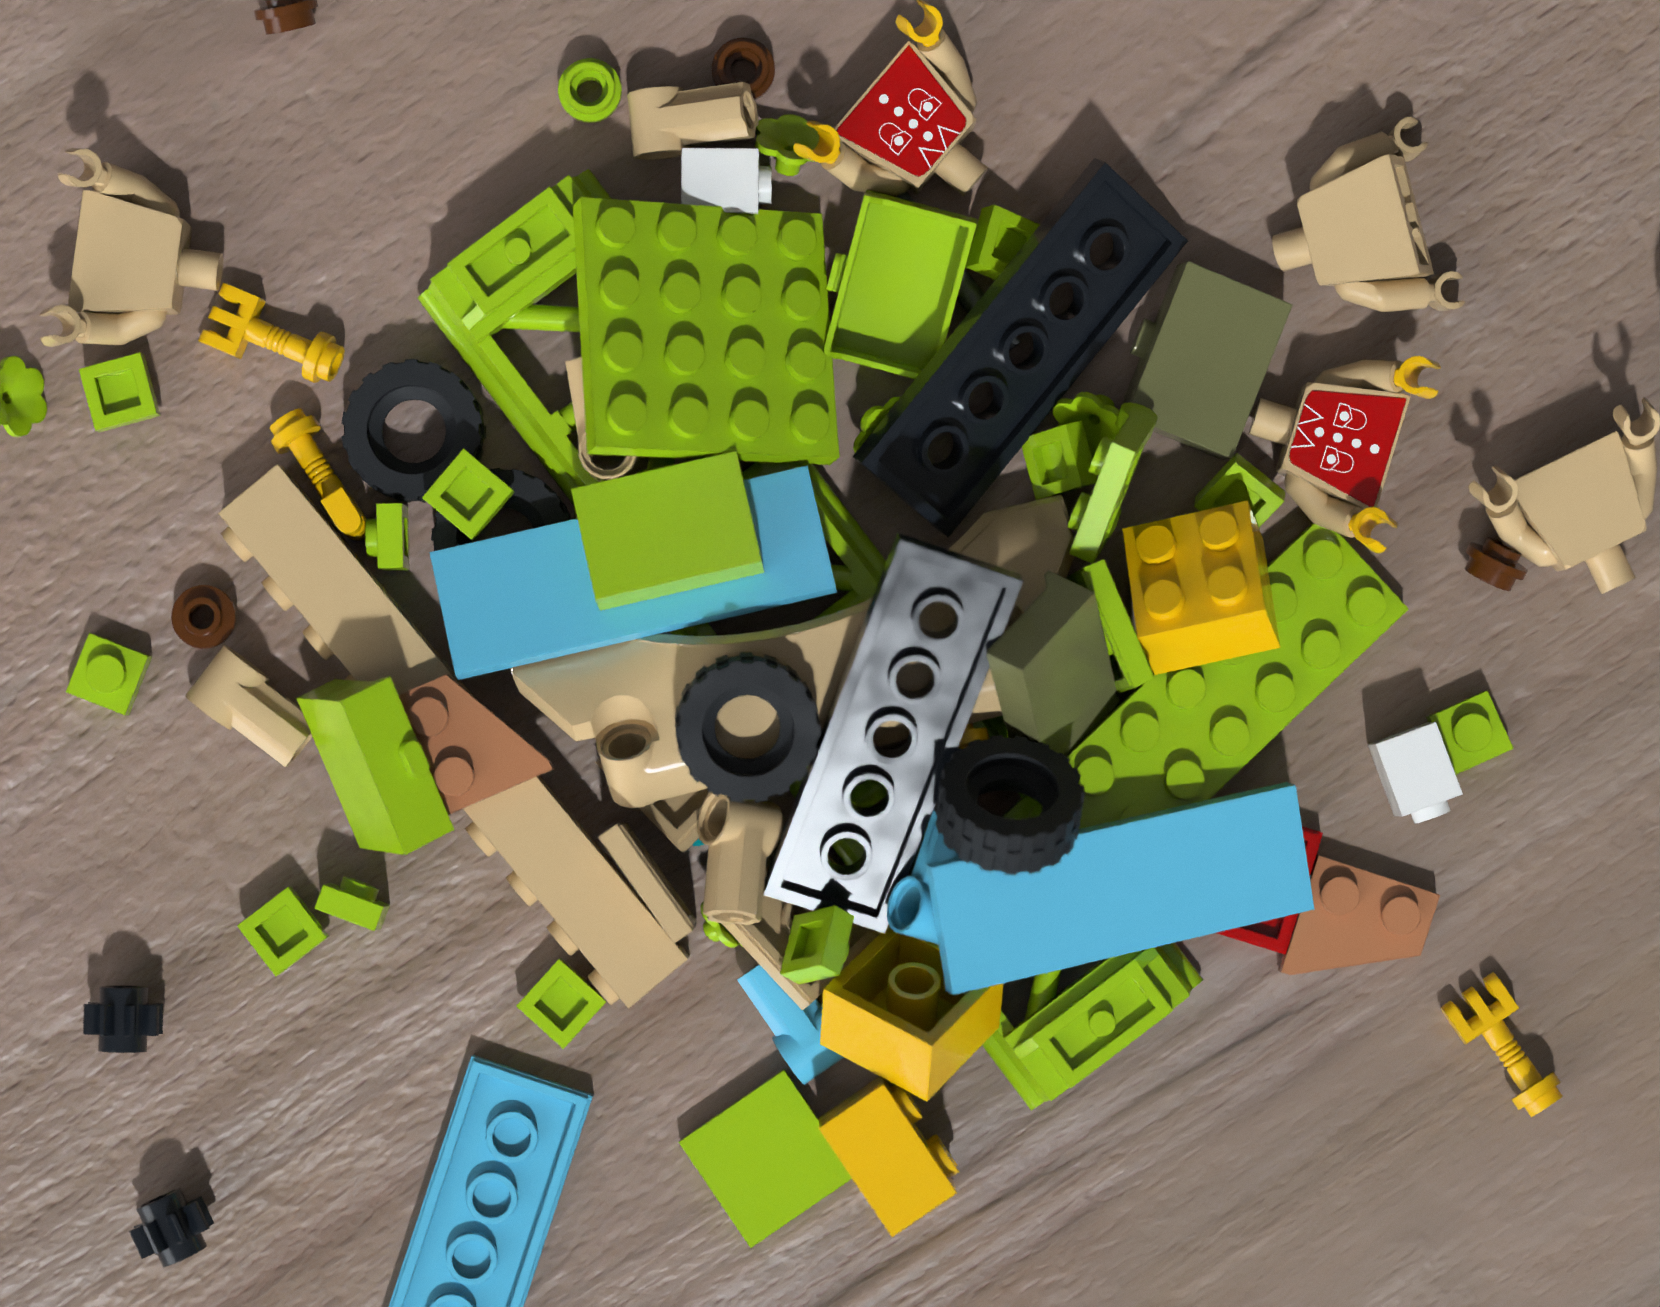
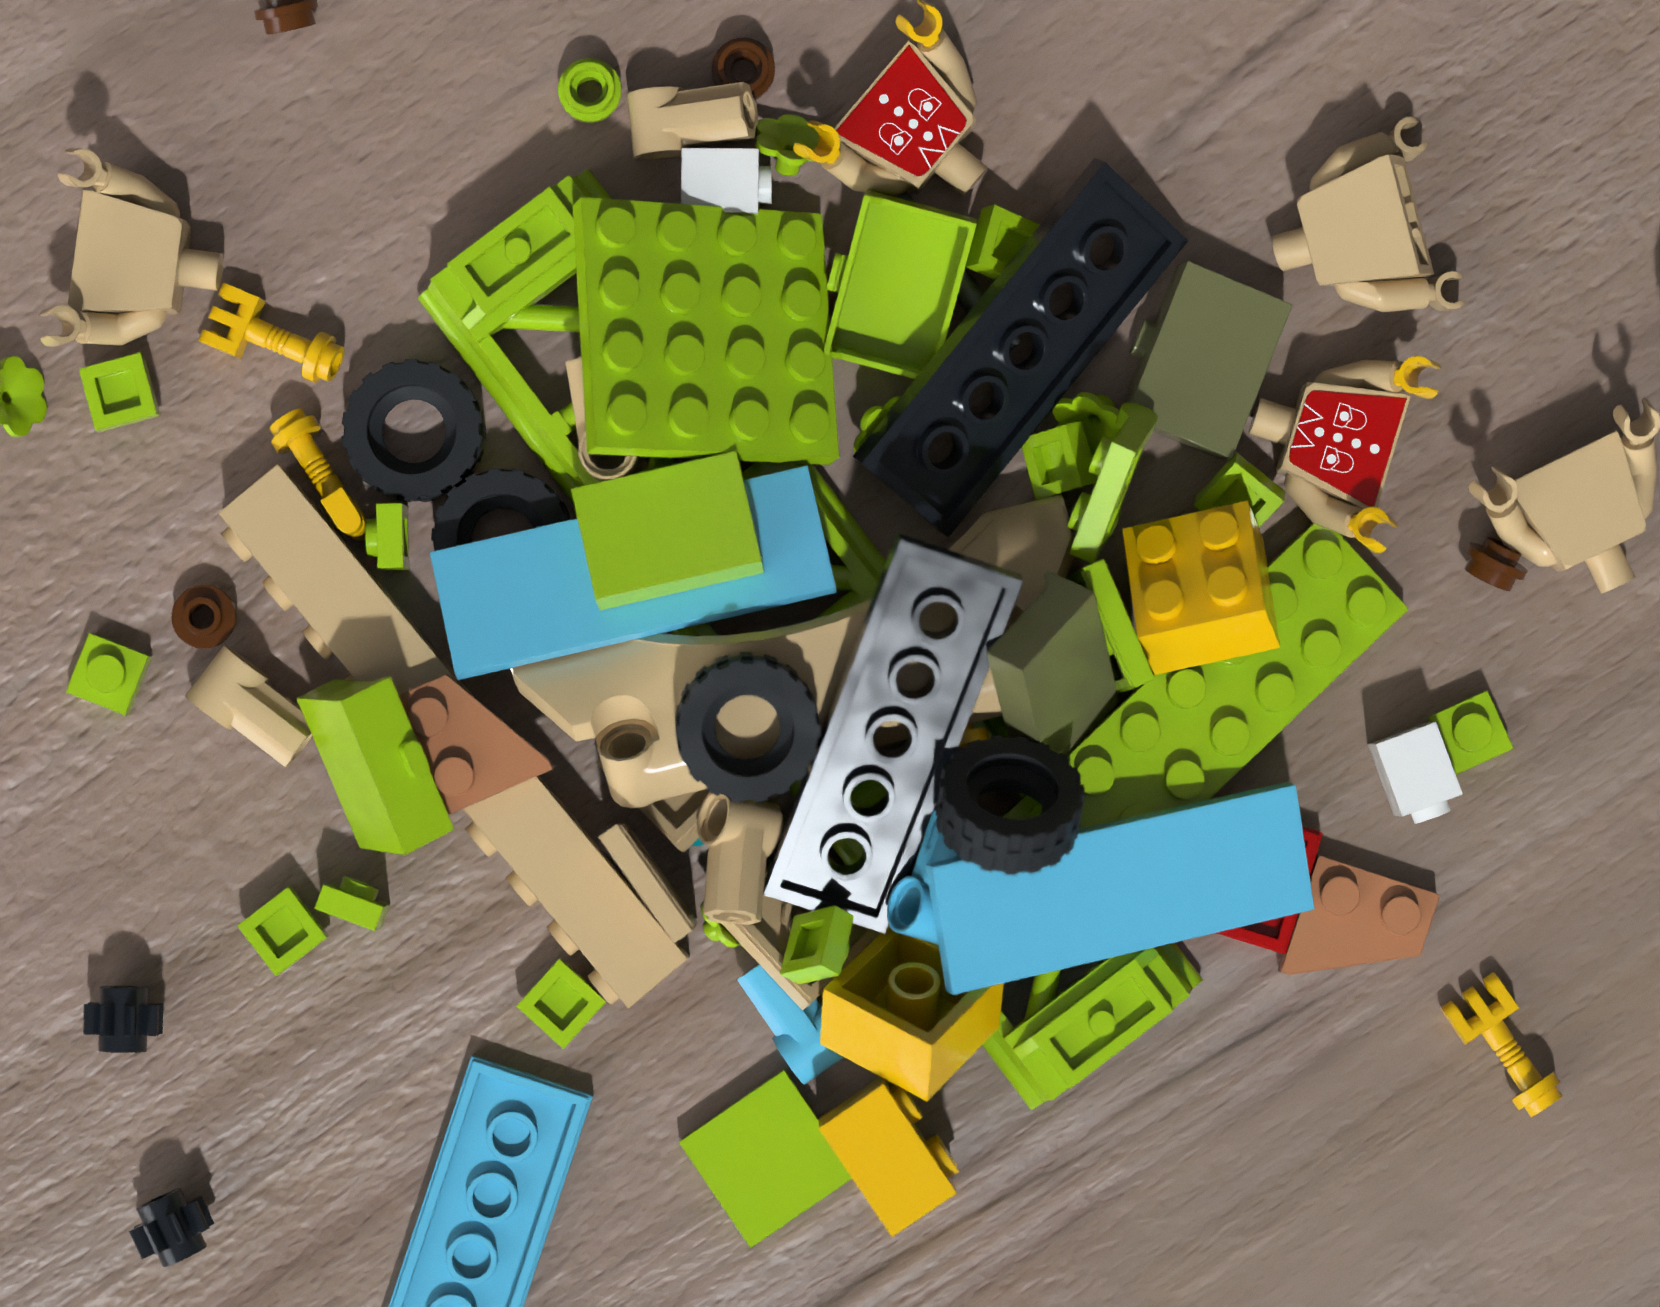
lime plate [422,448,515,541] -> none

